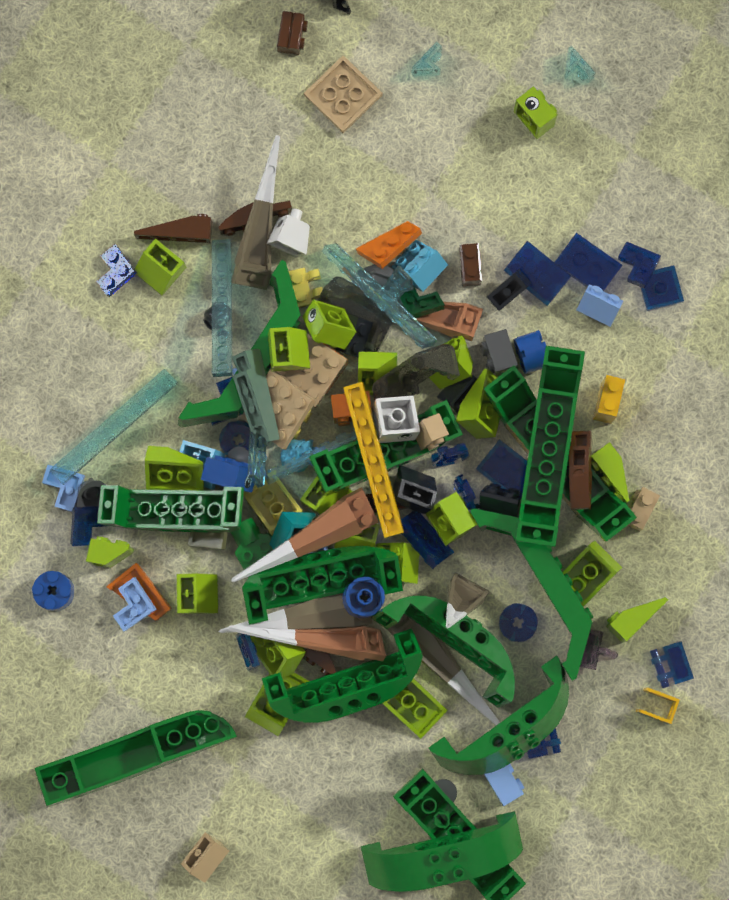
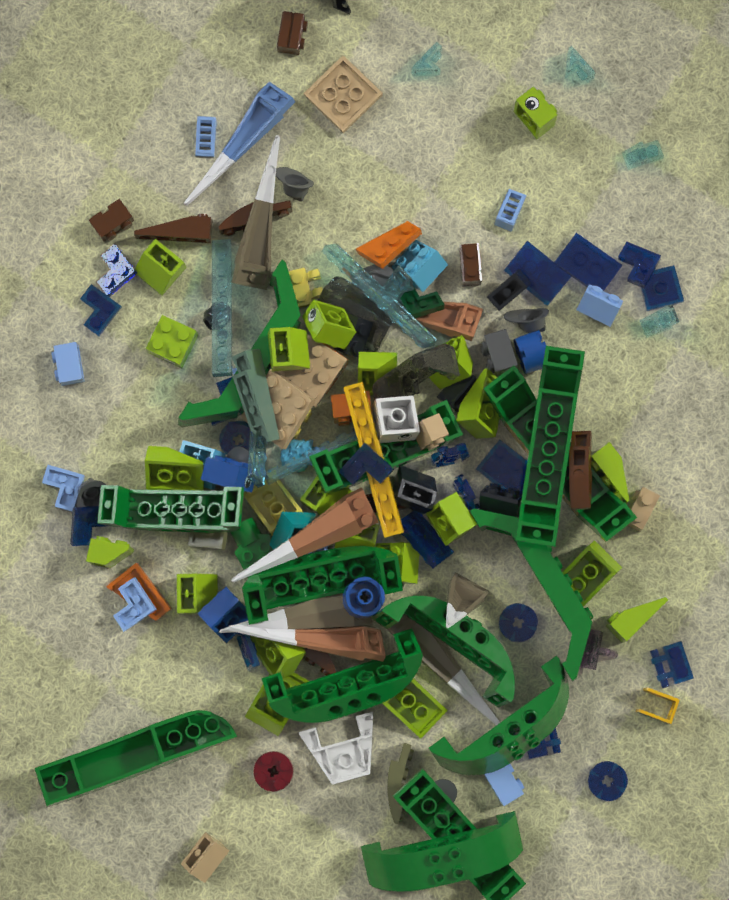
blue brick [32,571,74,611] -> none
clear light blue plate [50,369,178,485] -> none
white torso [267,209,310,257] -> none
yellow brick [593,375,625,424] -> none
none -> light blue brick [51,342,85,386]
none -> clear blue plate [80,284,122,337]
none -> reddish brown brick [89,198,134,242]
none -> lime brick [146,315,198,368]
none -> medium blue plate [184,81,295,206]
none -> light blue slope [195,116,217,157]
none -> blue brick [198,587,248,643]
none -> dark red brick [253,751,294,792]
none -> dark grey piece [276,167,314,201]
none -> white wing [299,712,373,785]
none -> clear blue plate [339,443,394,485]
none -> olive slope [387,743,414,824]
none -> light blue slope [494,189,526,232]
none -> dark grey piece [504,308,549,333]
none -> clear blue plate [587,761,628,801]
none -> clear light blue slope [622,140,664,170]
none -> clear light blue slope [640,305,679,338]

